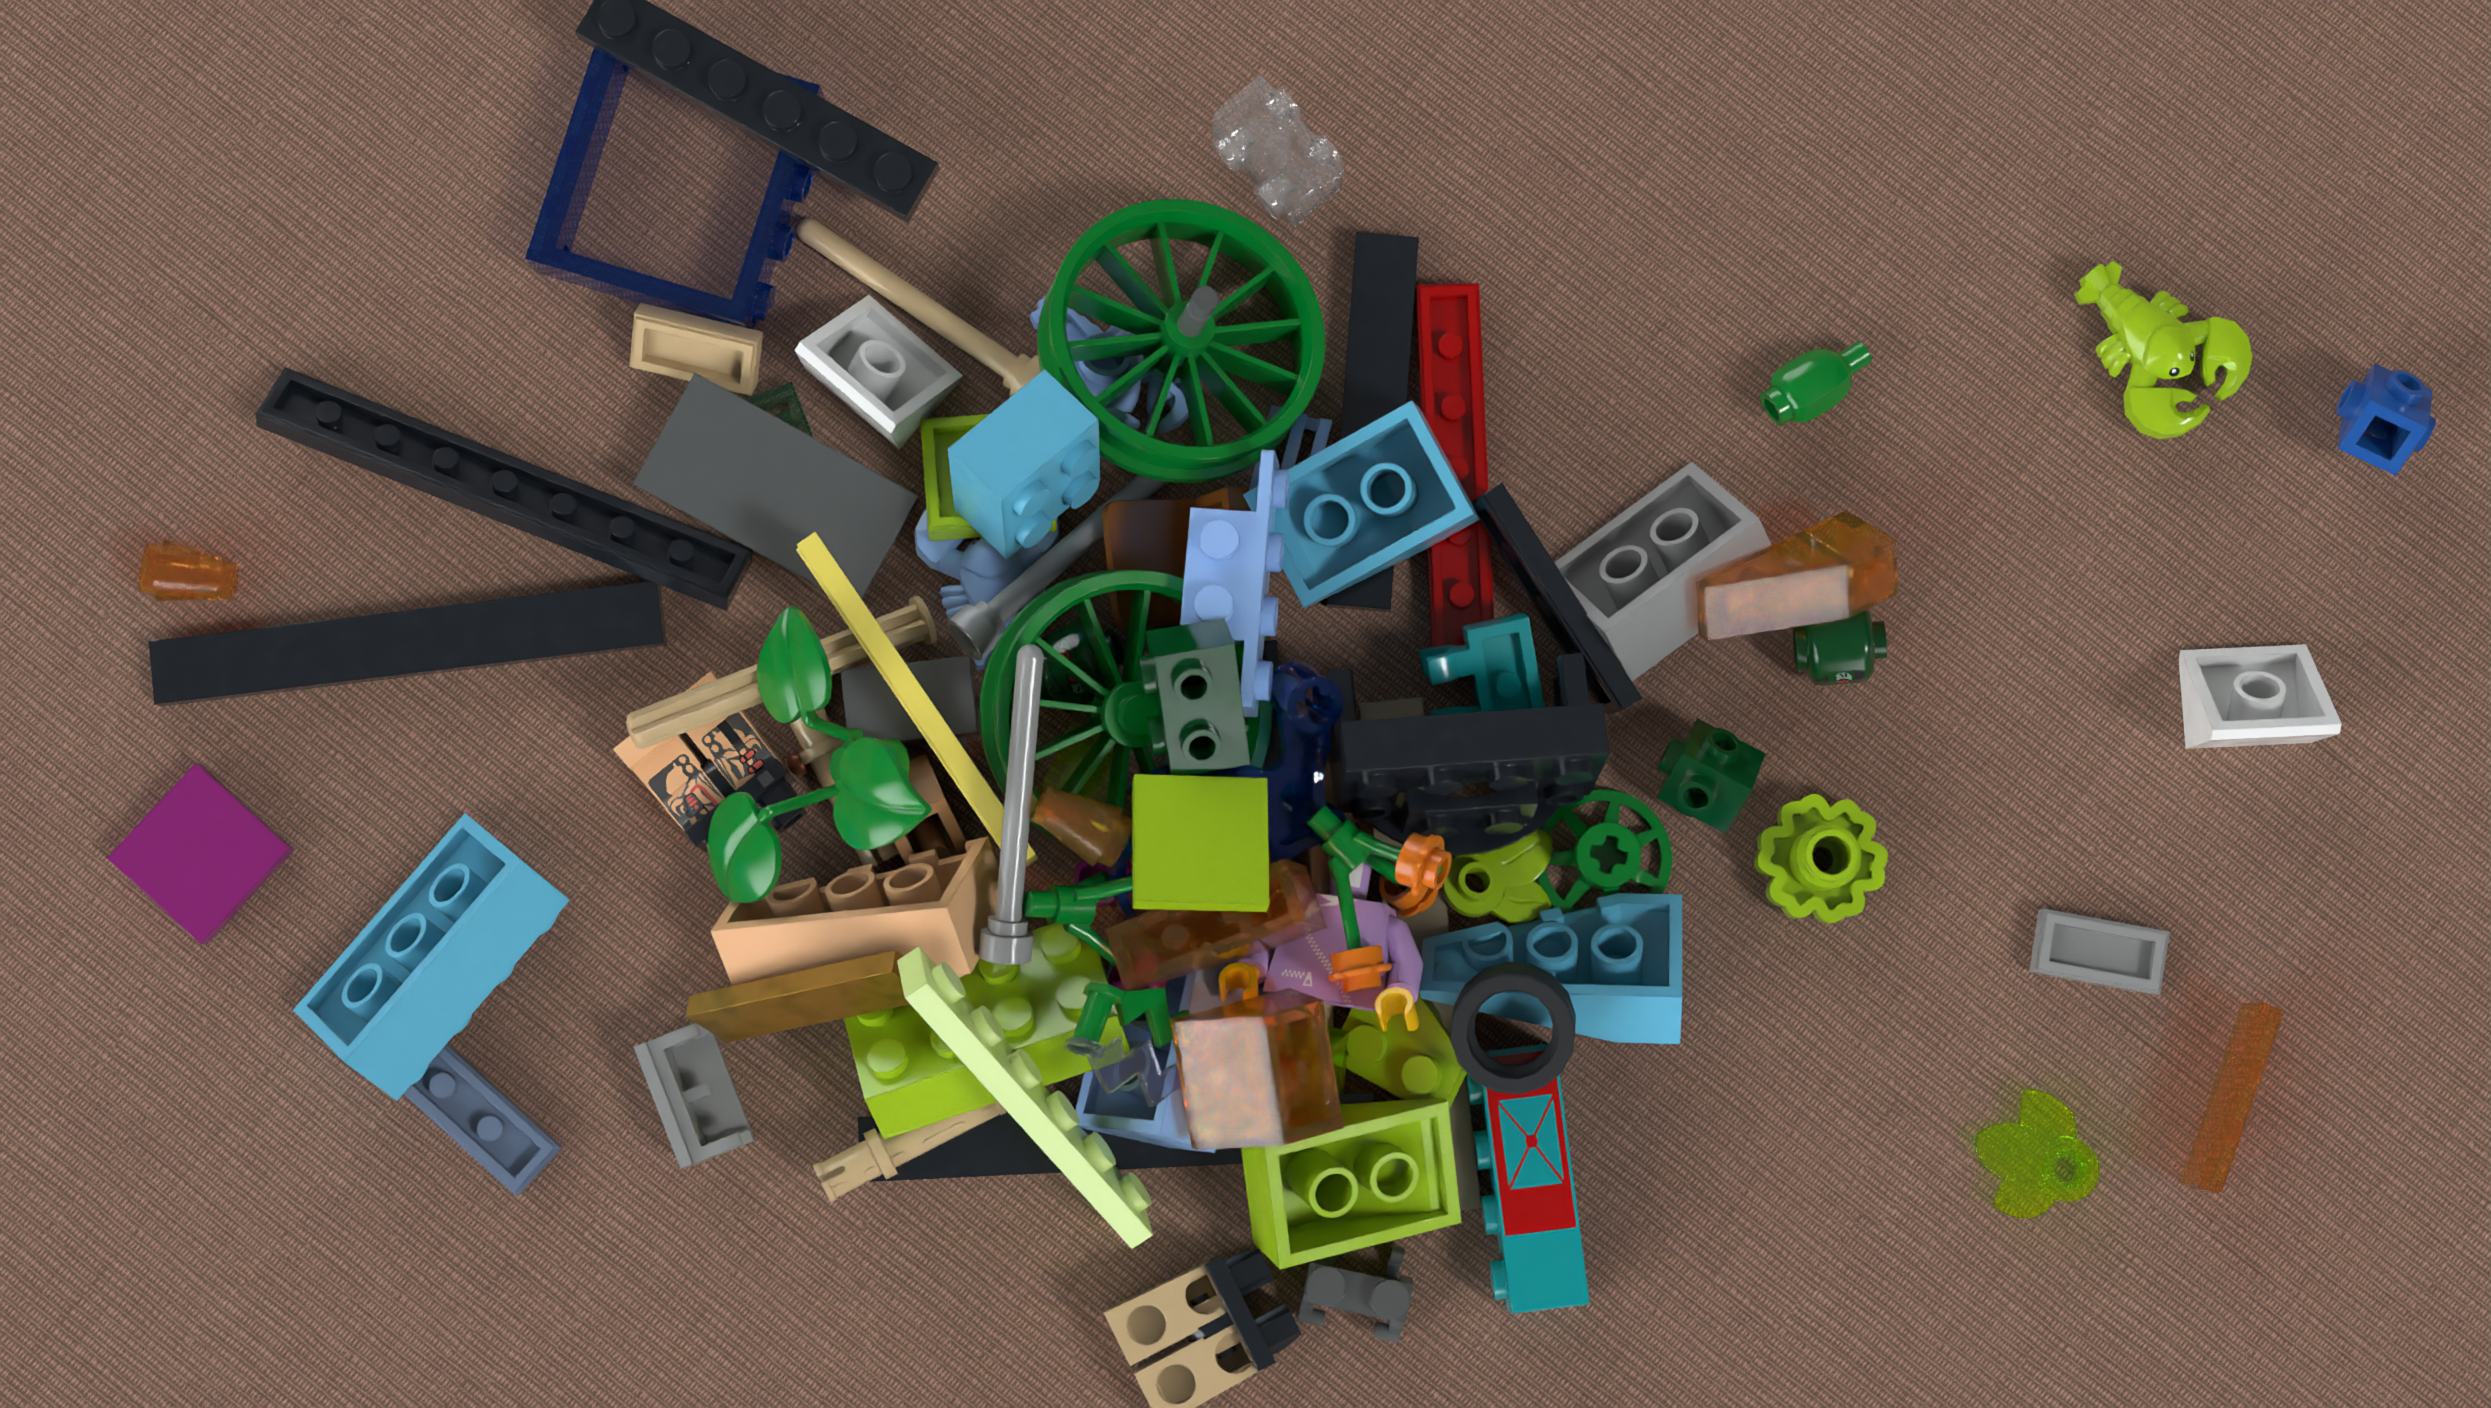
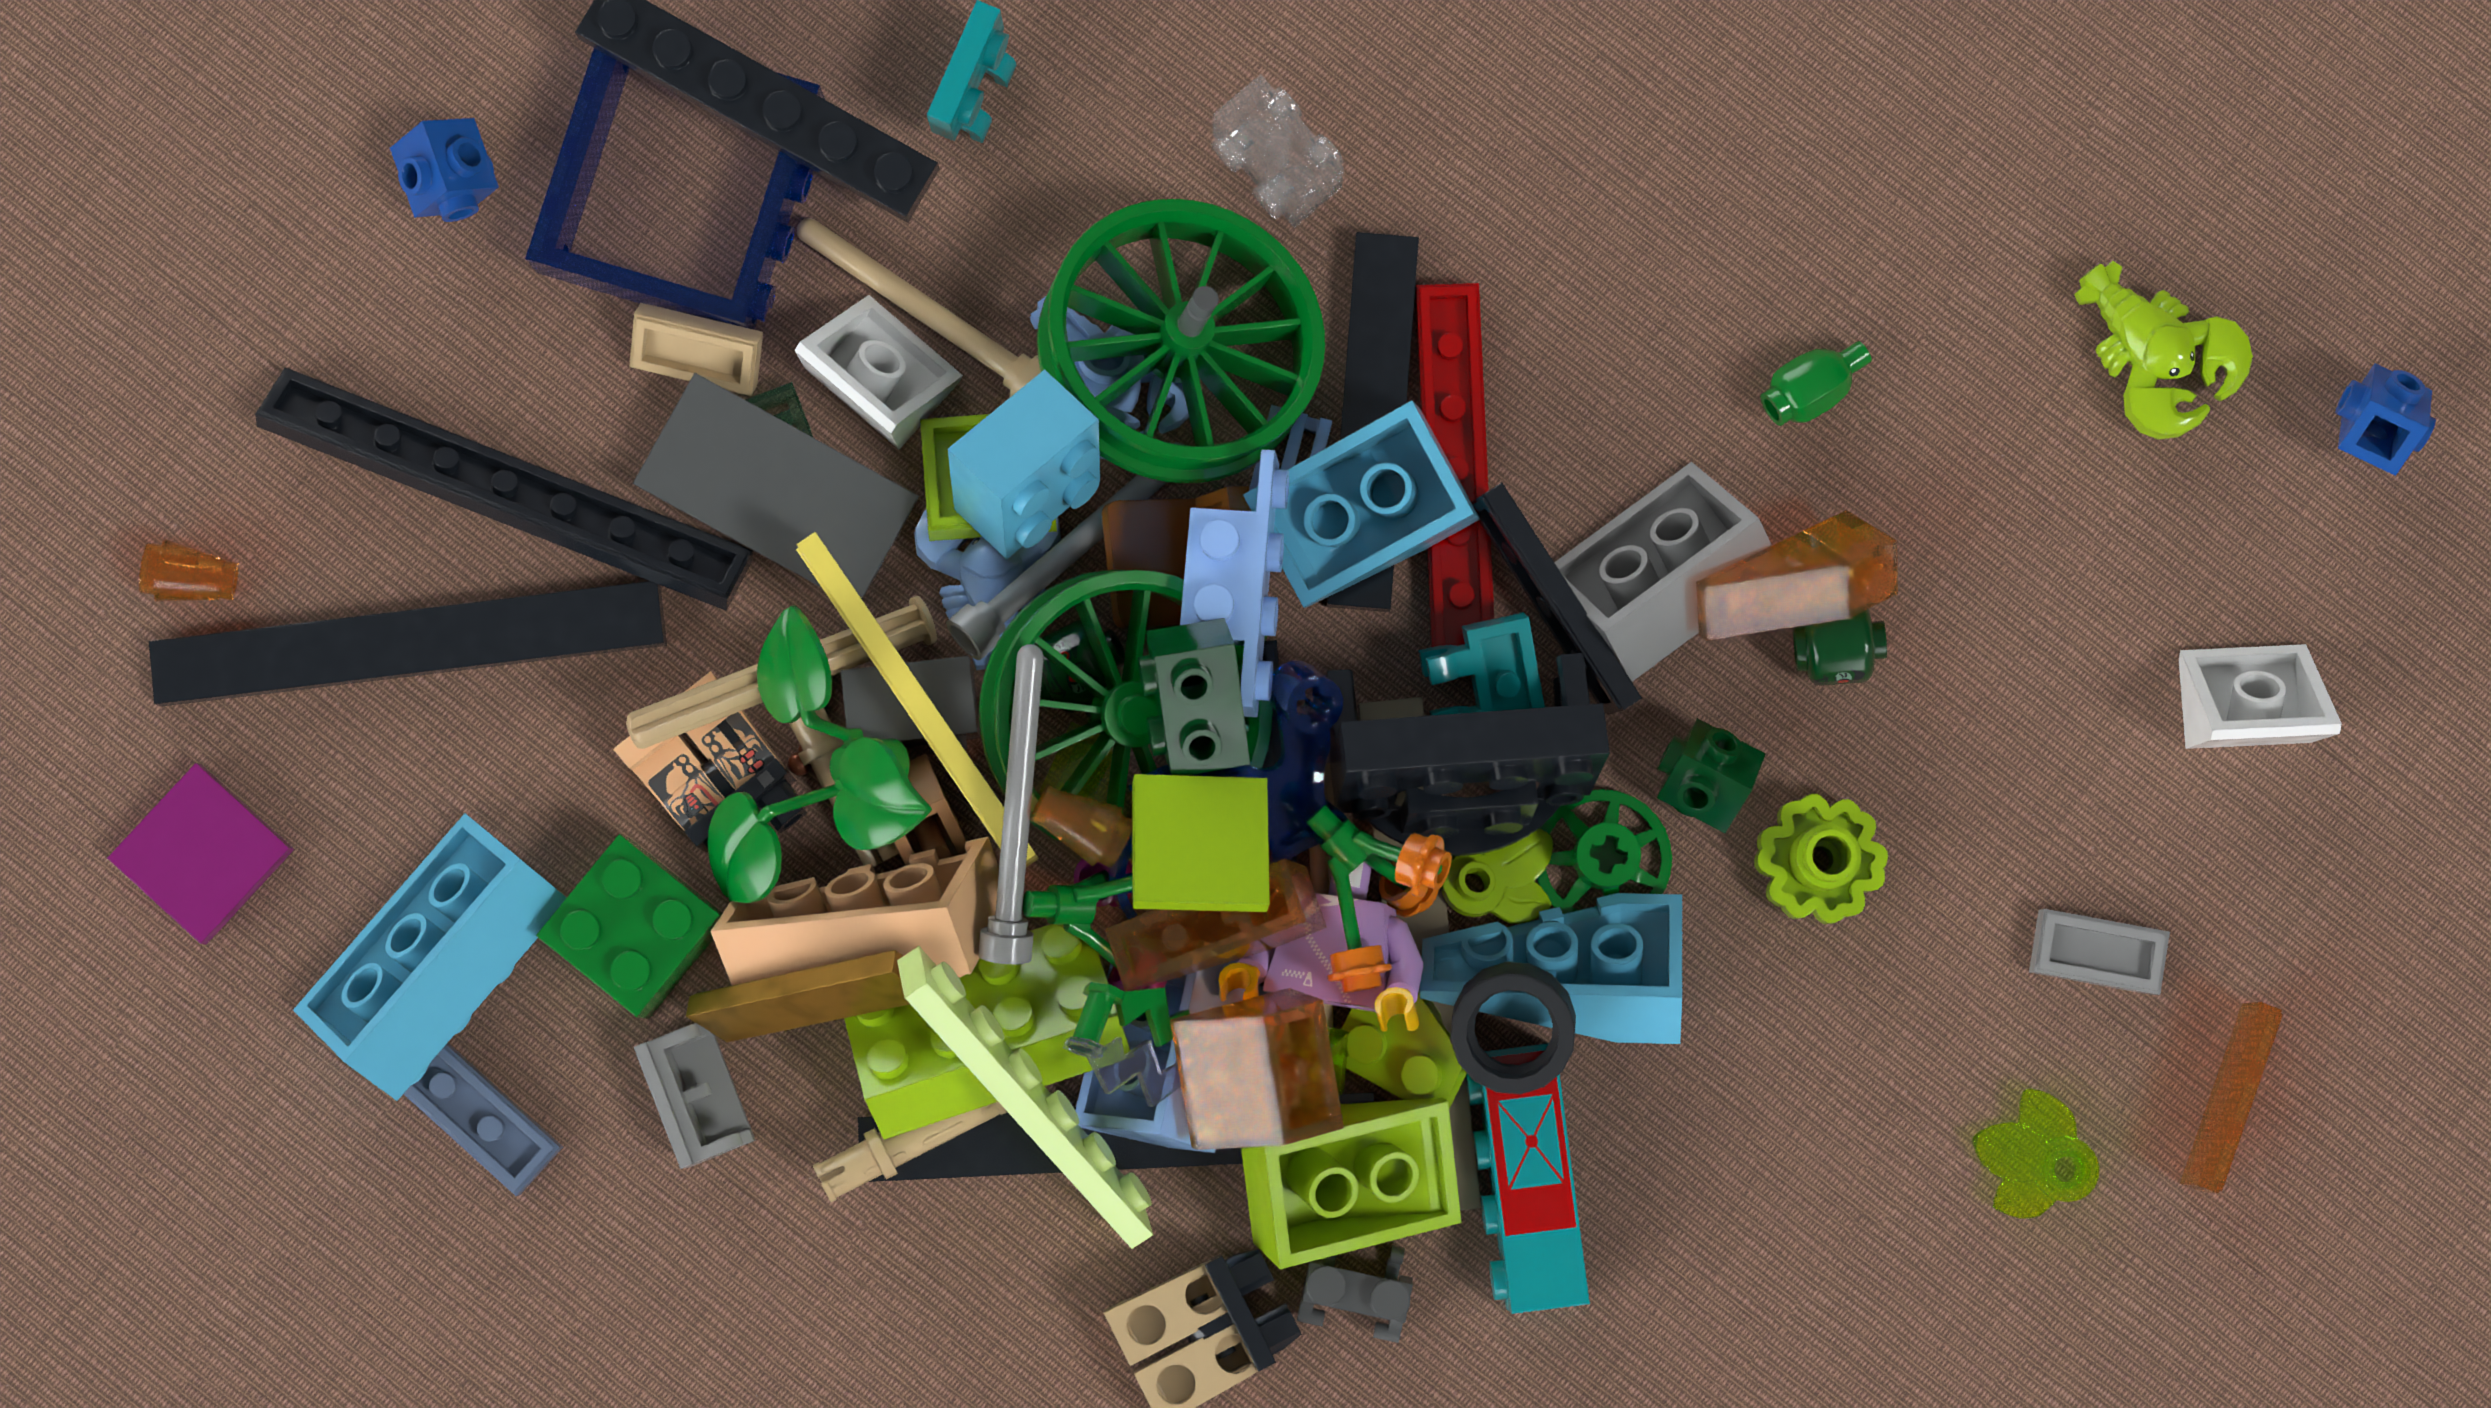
none -> blue brick [390,118,499,222]
none -> green brick [536,834,723,1019]
none -> teal plate [927,0,1017,143]

